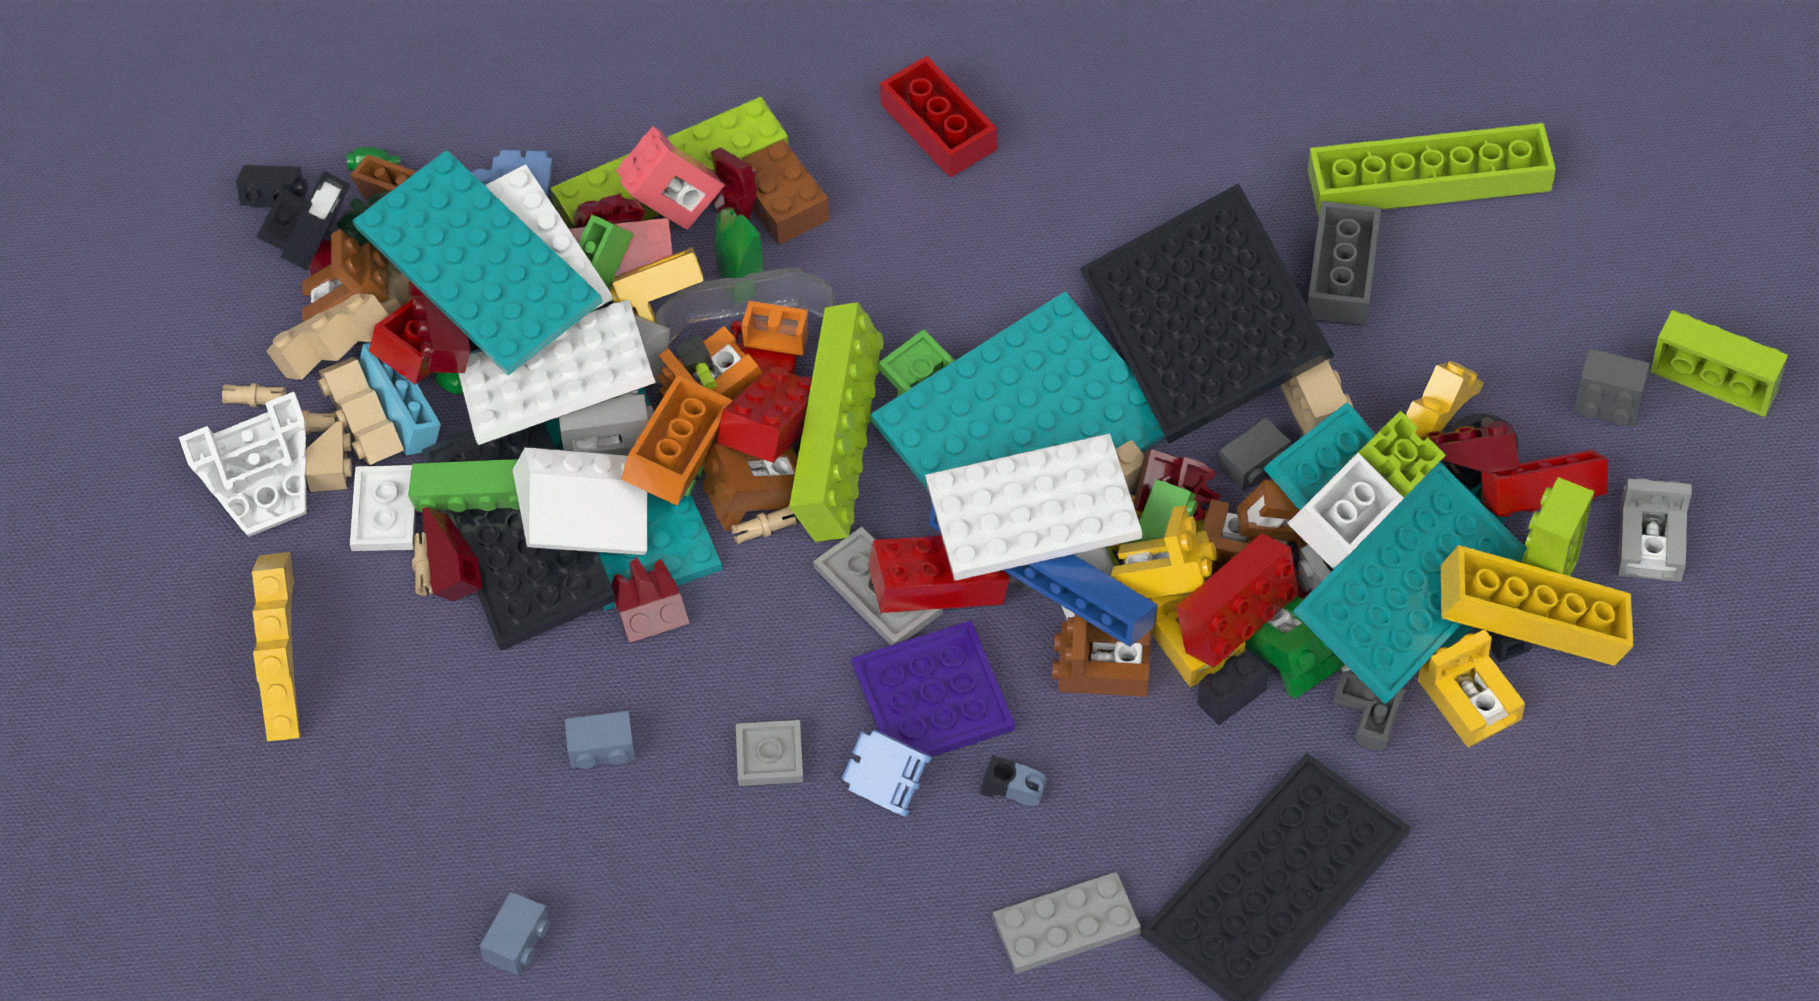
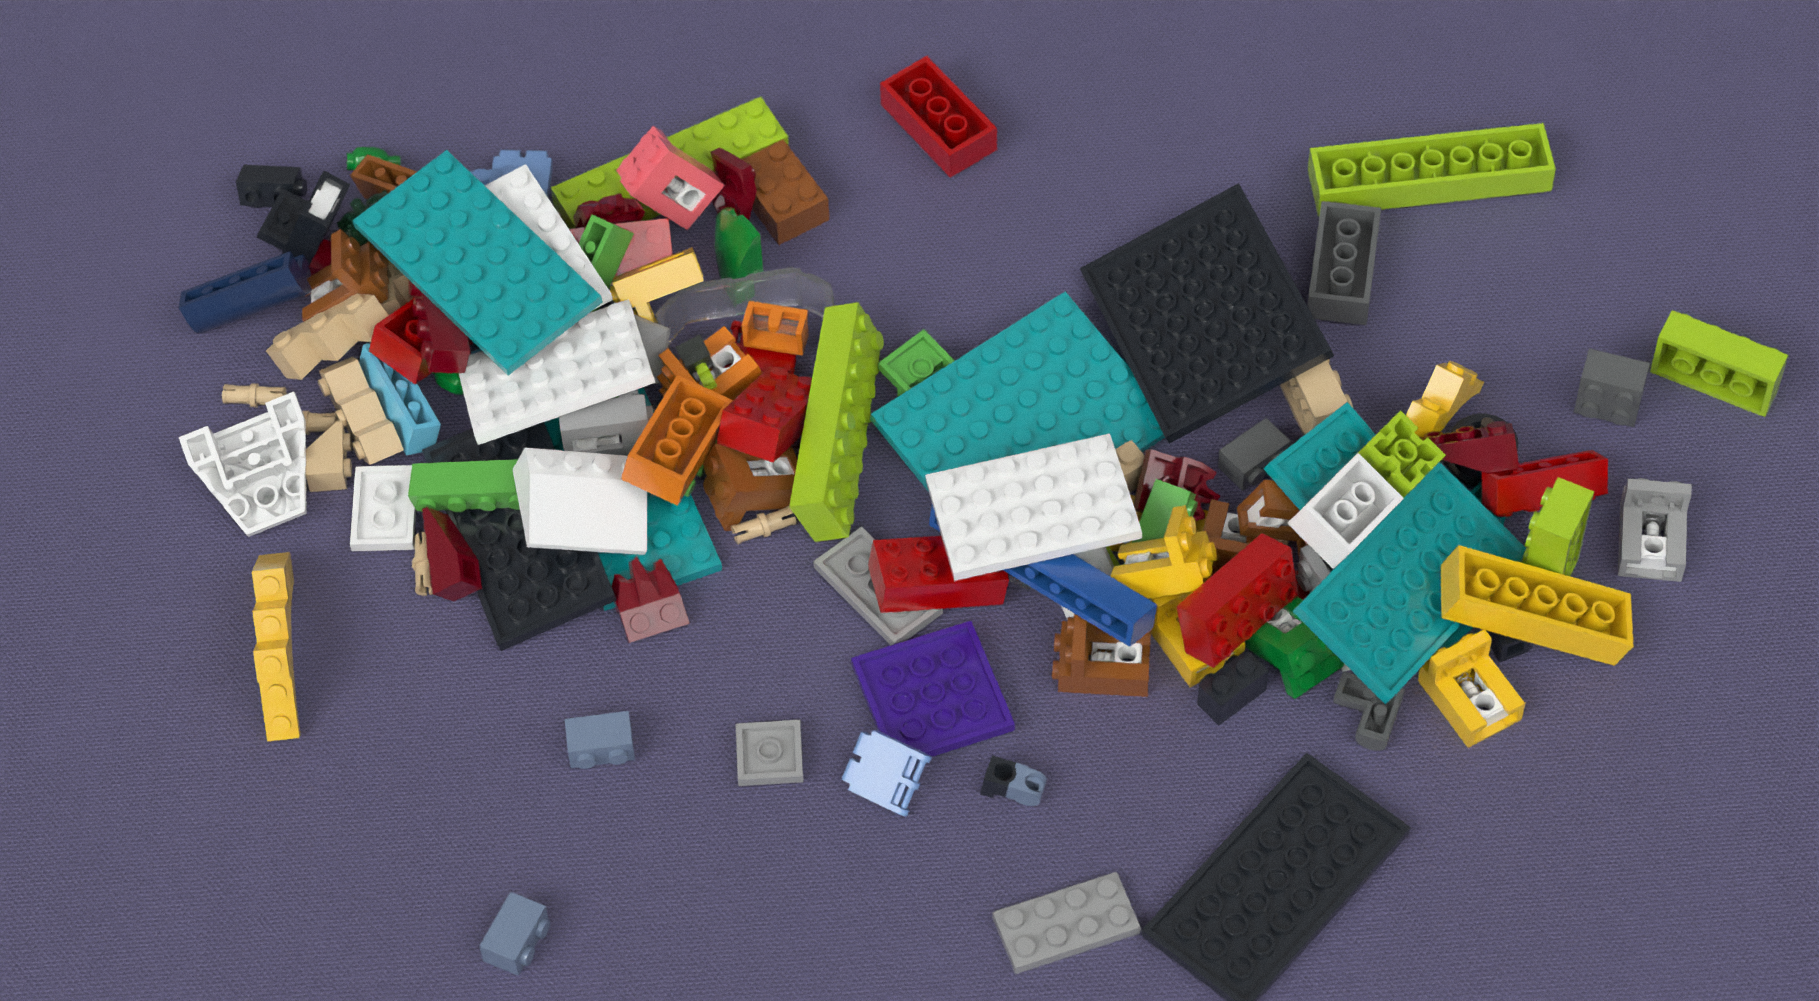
none -> dark blue brick [178,251,312,334]

